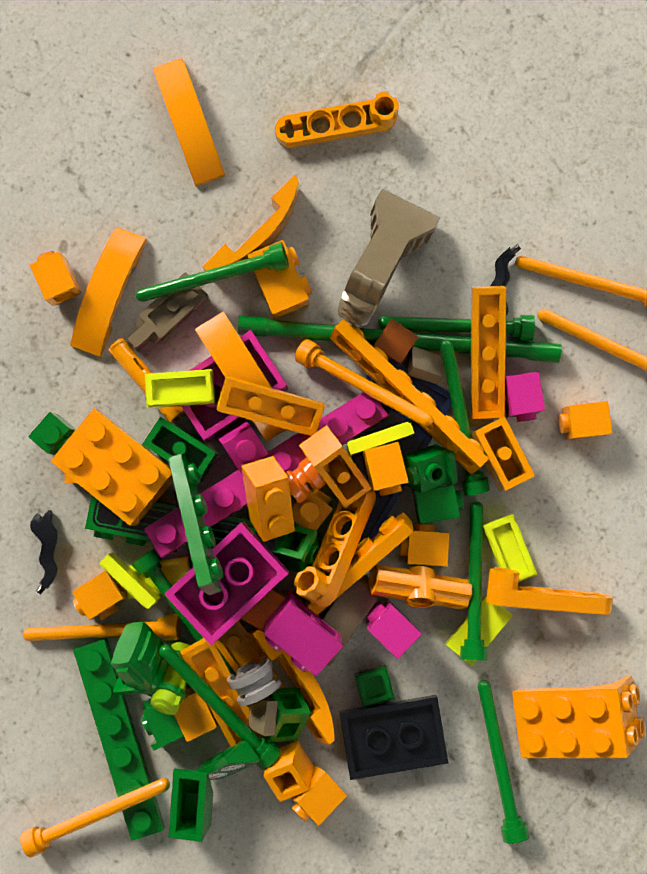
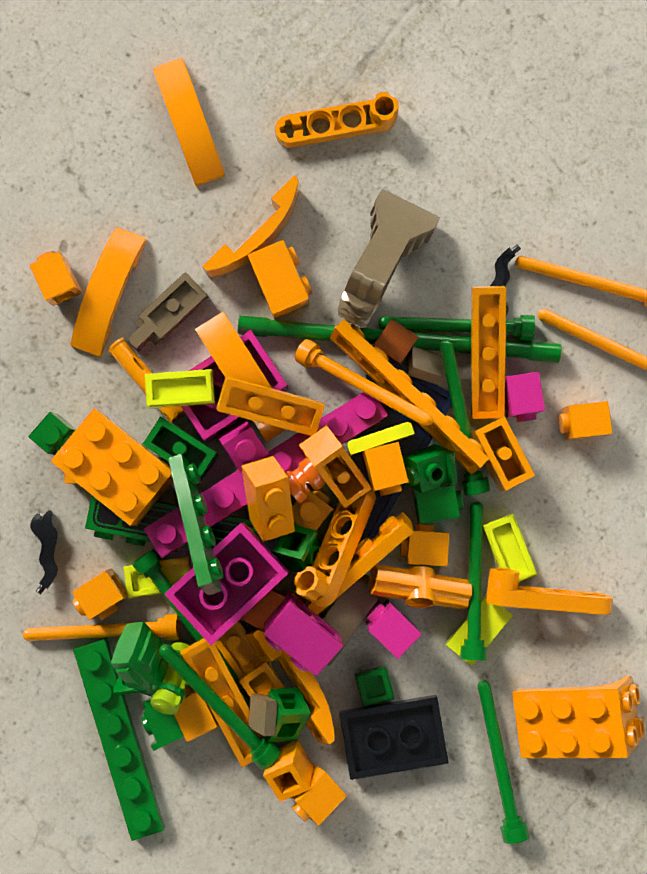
light orange piece [20,778,170,858] -> none
neon yellow tile [100,553,162,609] -> none
green piece [136,242,289,302] -> none
green slope [168,768,213,842] -> none
green slope [195,740,260,780] -> none
light grey wheel [227,657,281,706] -> none

